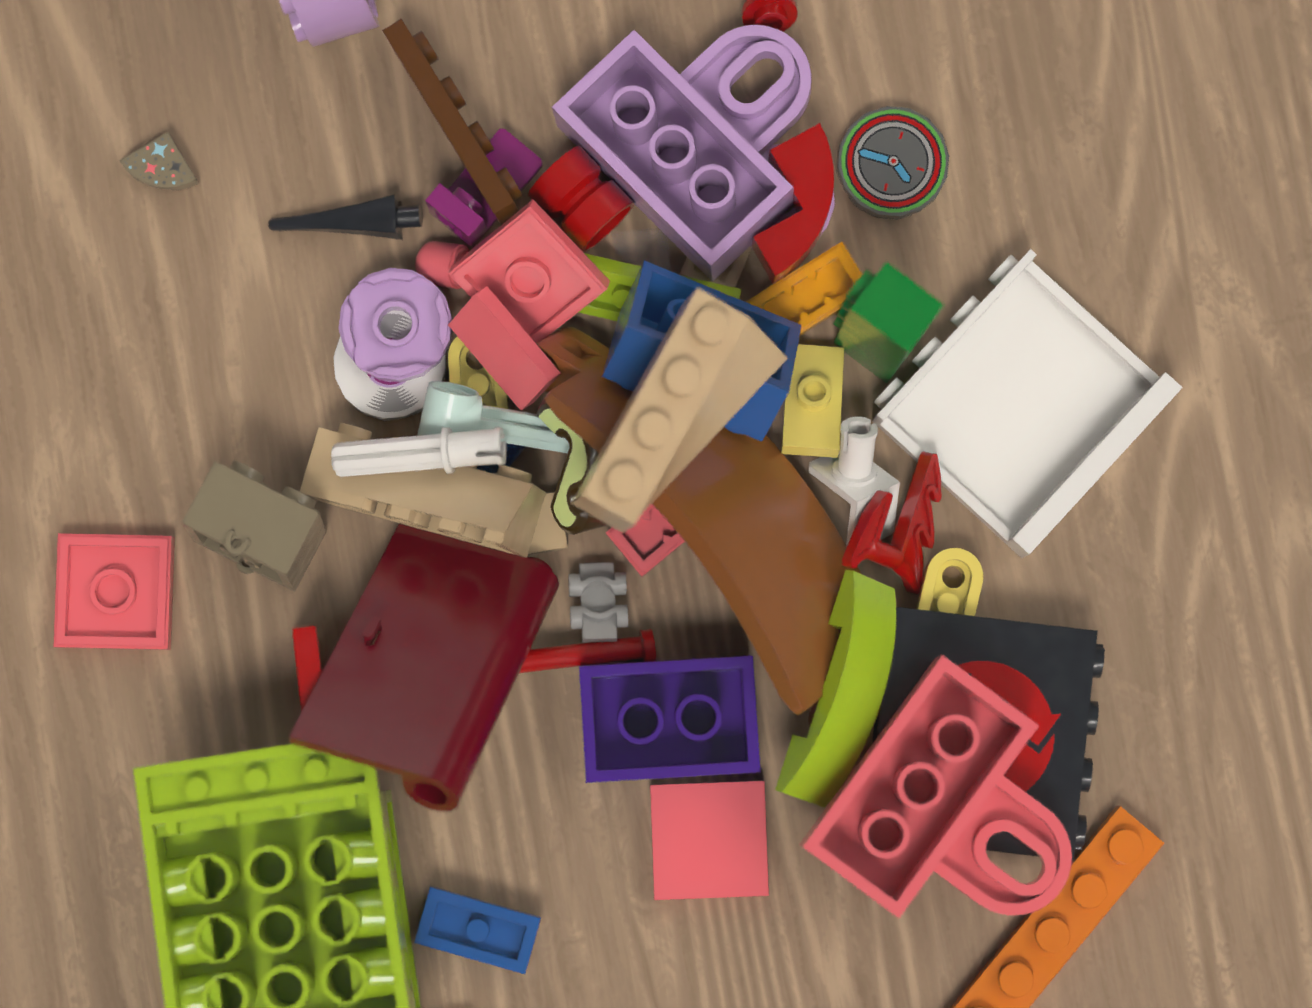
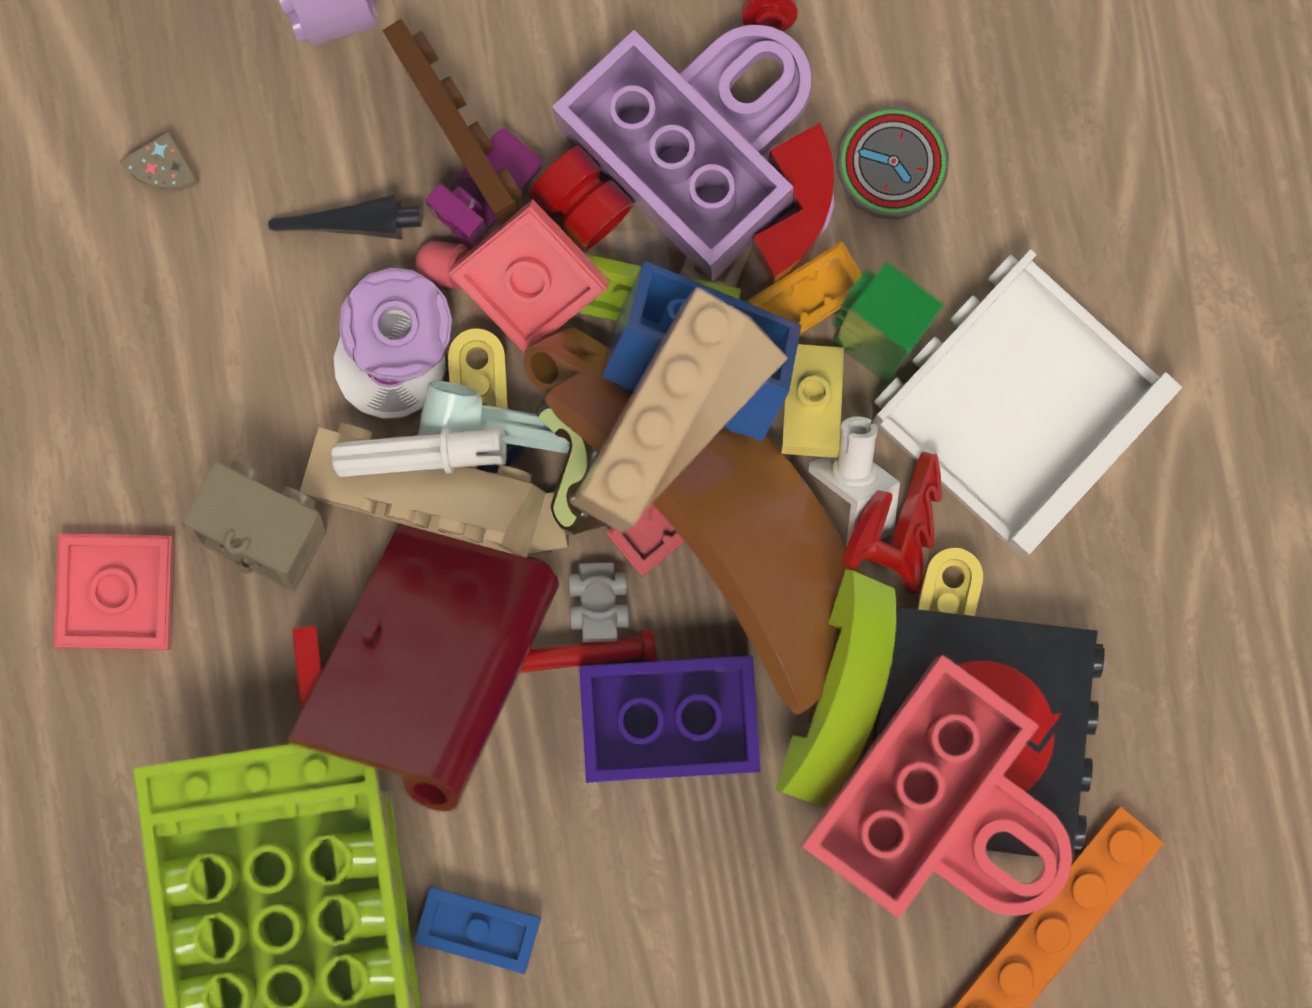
coral tile [448,287,561,411] -> none
coral tile [650,781,769,900] -> none

